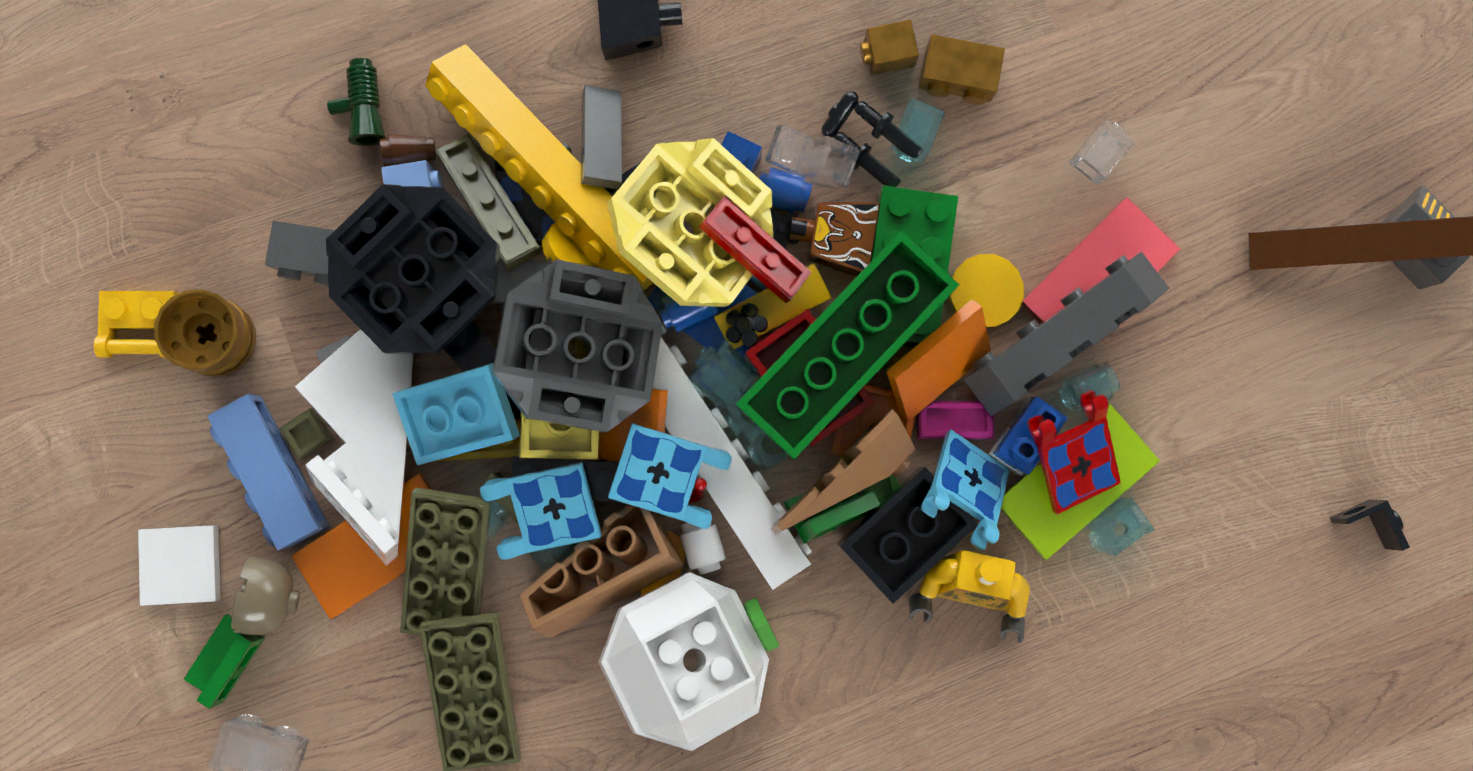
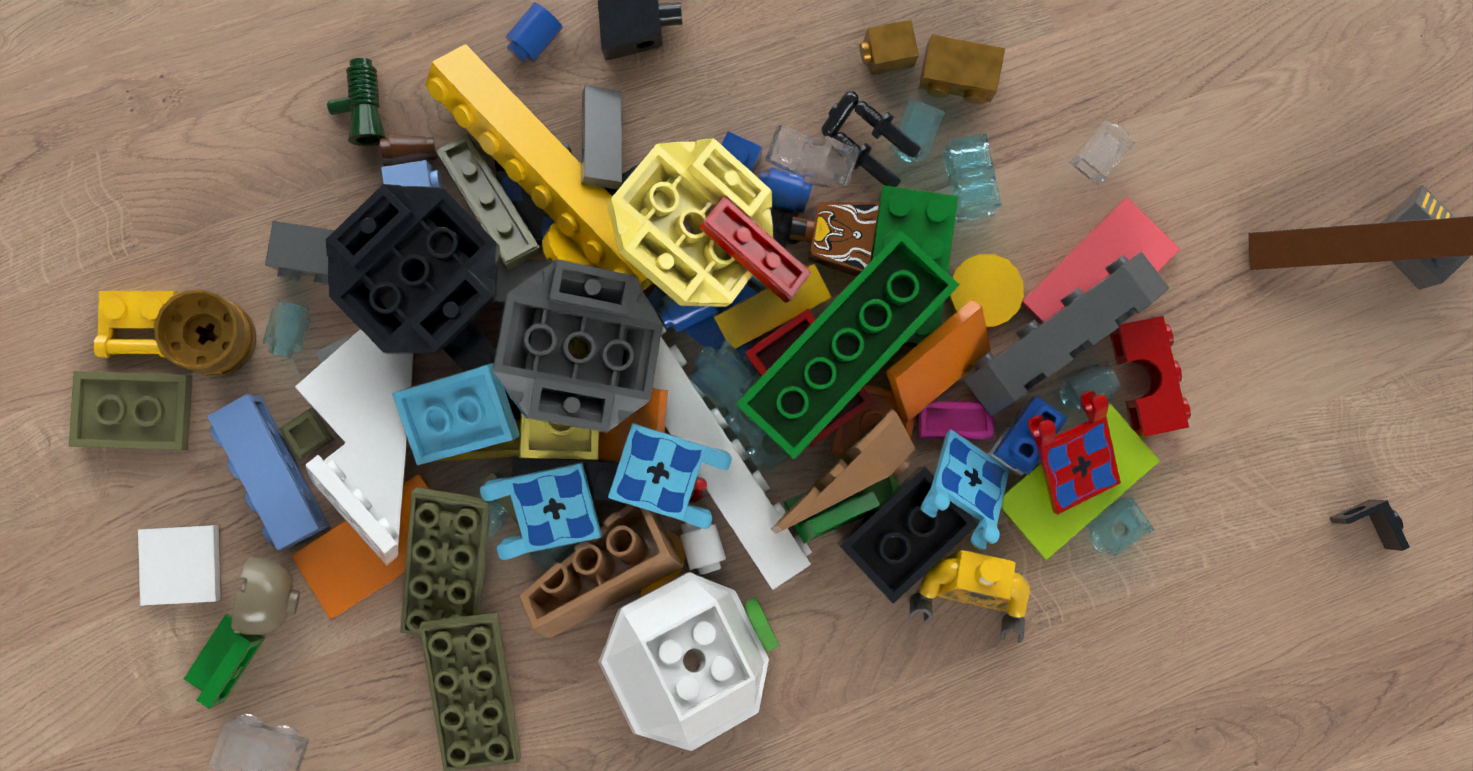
black plant [726,303,768,347] -> none
none -> olive plate [69,371,192,450]
none -> clear light blue brick [263,301,310,358]
none -> blue brick [506,2,563,62]
none -> clear light blue brick [942,133,1002,223]
none -> red arch [1110,316,1191,437]

